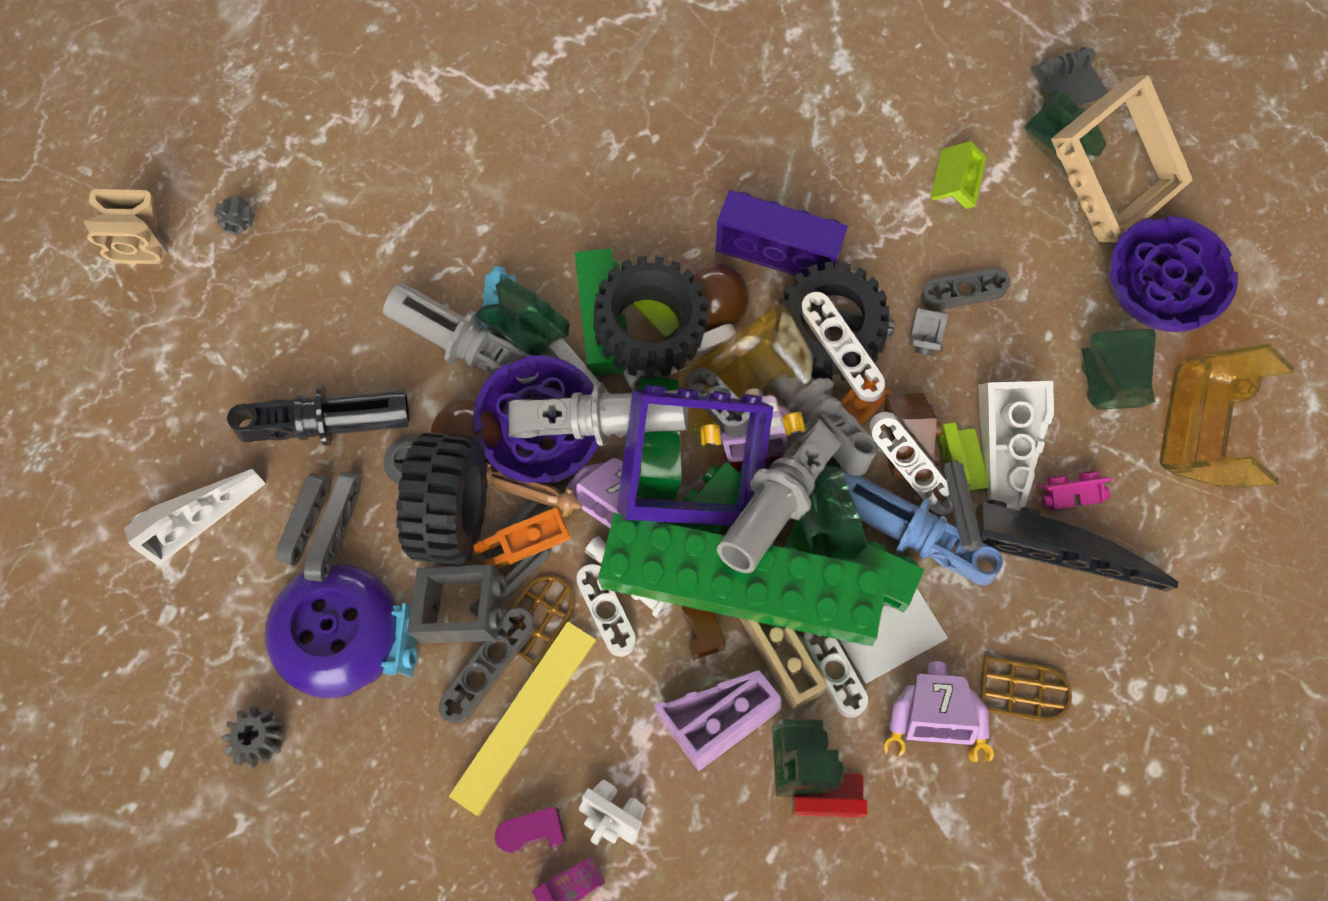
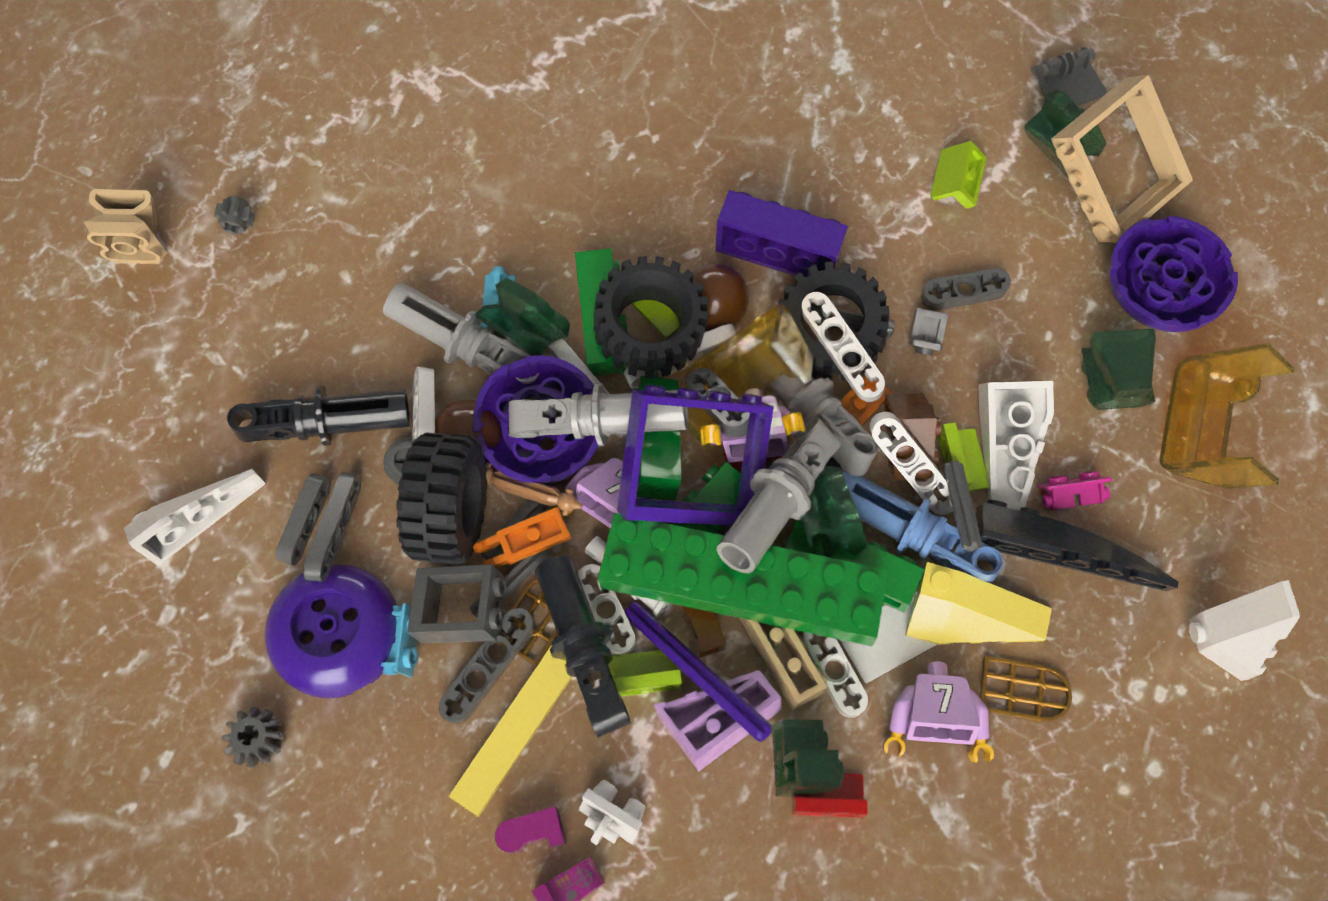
none -> white beam [412,366,435,442]
none -> black piece [535,555,631,737]
none -> lime panel [610,650,682,697]
none -> dark purple axle [625,602,772,742]
none -> light yellow wedge [906,562,1052,645]
none -> white wedge [1189,580,1300,681]

